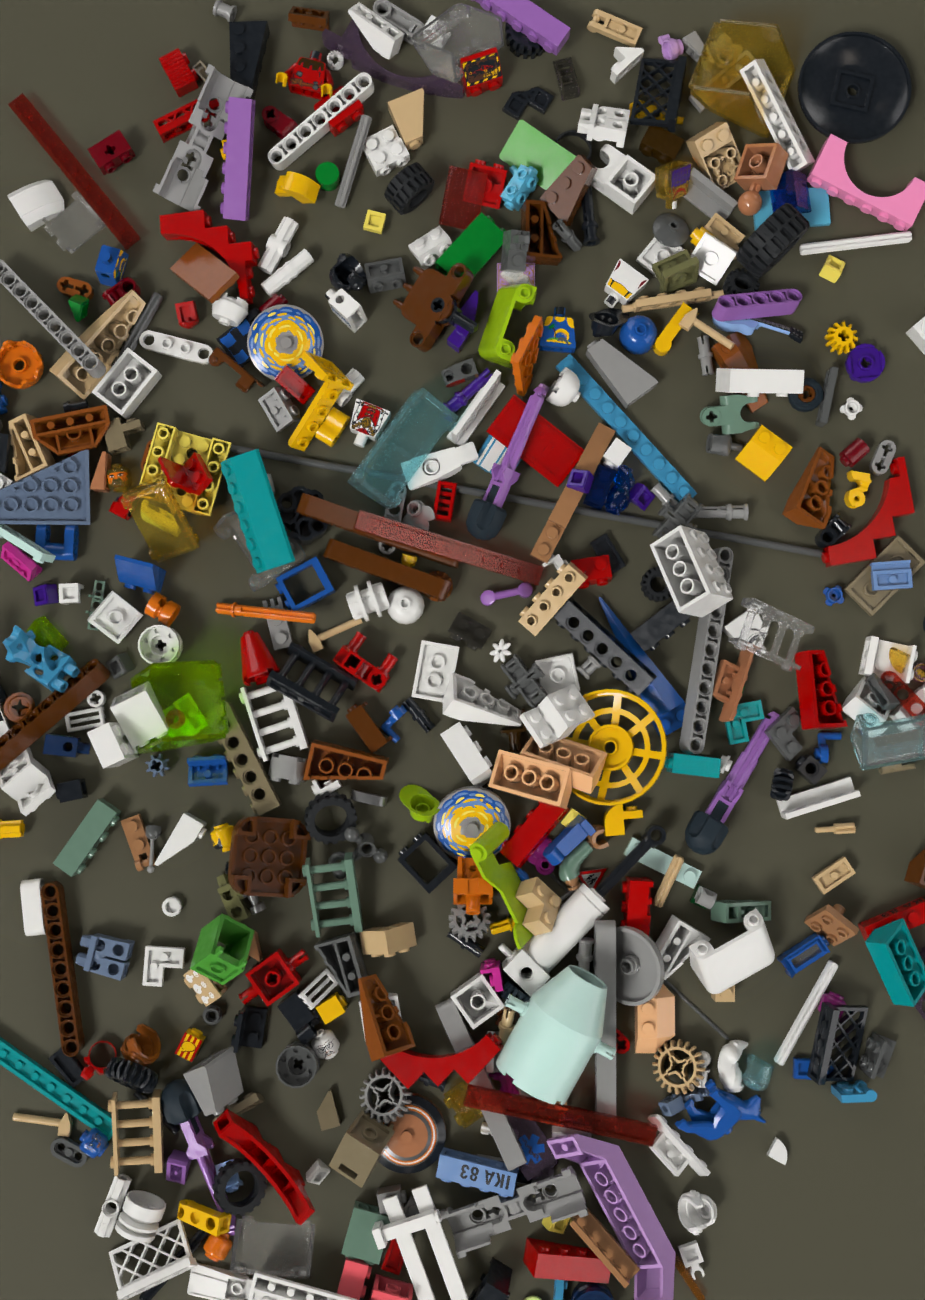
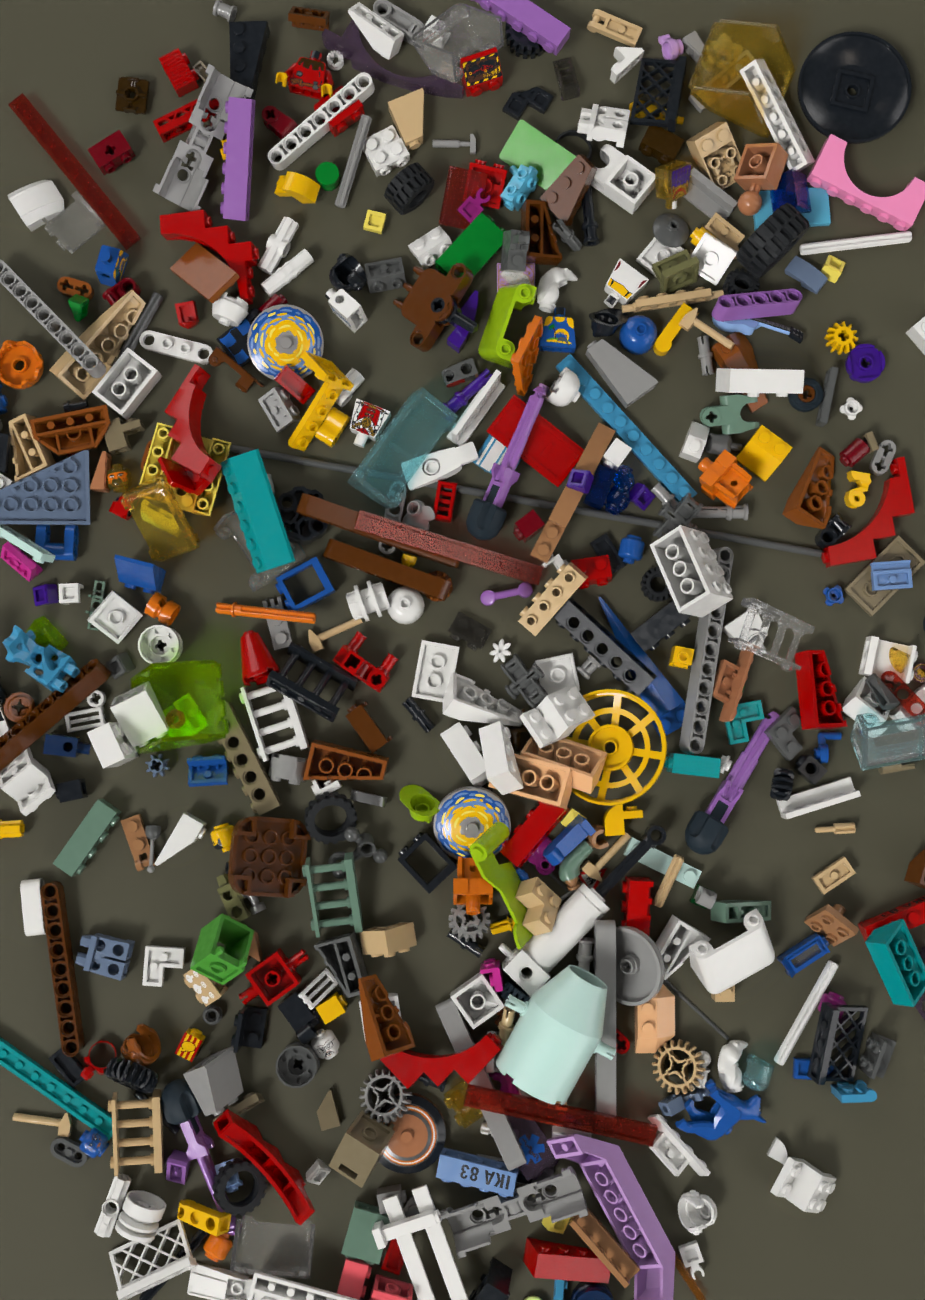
white tile [162,896,183,917] -> none
blue plate [381,705,407,743] -> none
none -> dark brown piece [115,77,150,115]
none -> red arch [164,364,222,483]
none -> light grey piece [433,134,476,154]
none -> magenta plate [457,188,491,223]
none -> white wedge [479,721,524,795]
none -> dark red brick [513,509,545,543]
none -> white animal [537,267,578,313]
none -> tan piece [580,832,631,881]
none -> blue head [618,535,645,564]
none -> yellow window [668,646,695,669]
none -> white slope [678,421,710,463]
none -> orange piece [698,449,753,509]
none -> white bracket [770,1156,837,1213]
none -> sand blue slope [785,256,828,294]
none -> dark tan tile [860,431,879,455]

